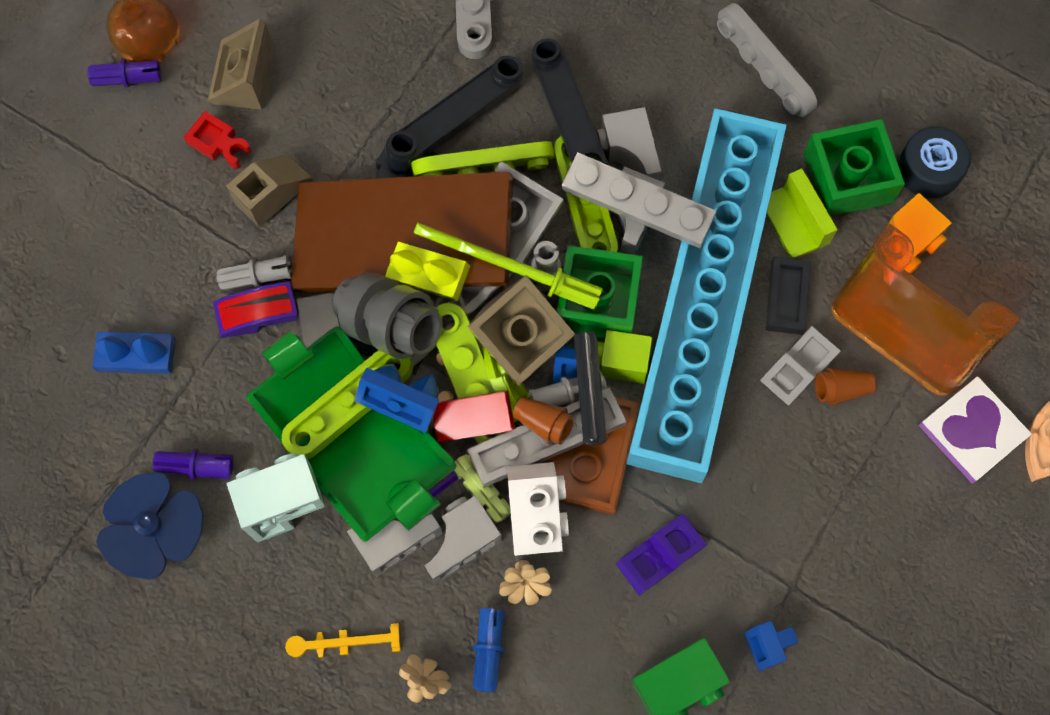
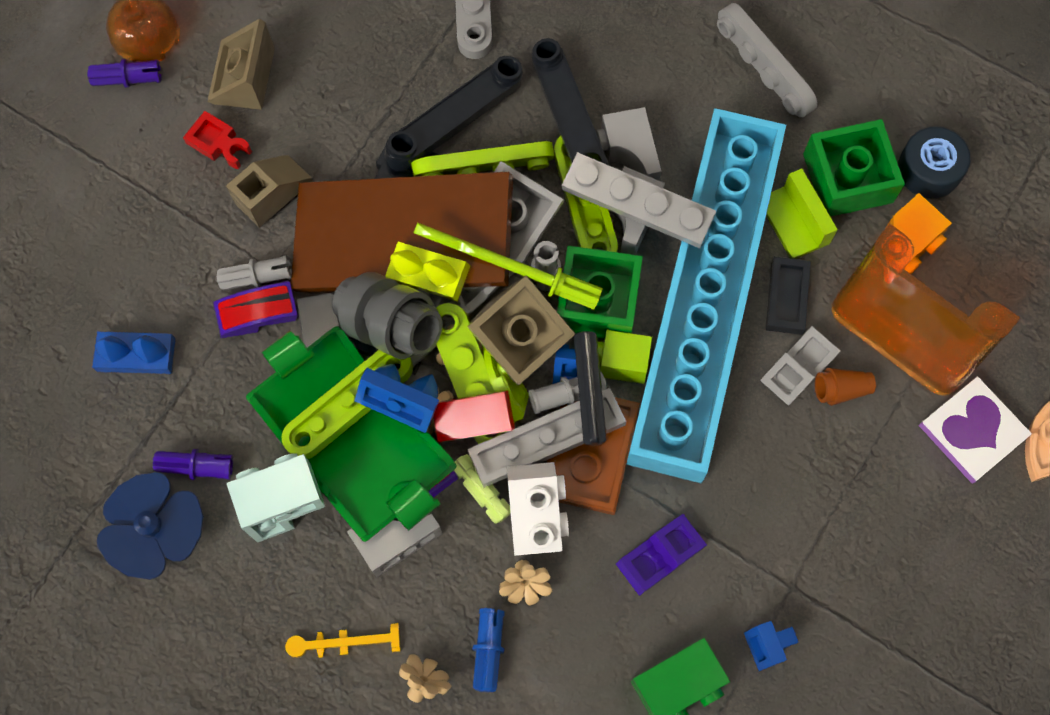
light grey arch [424,496,502,584] -> none
dark orange cone [513,396,574,445] -> none

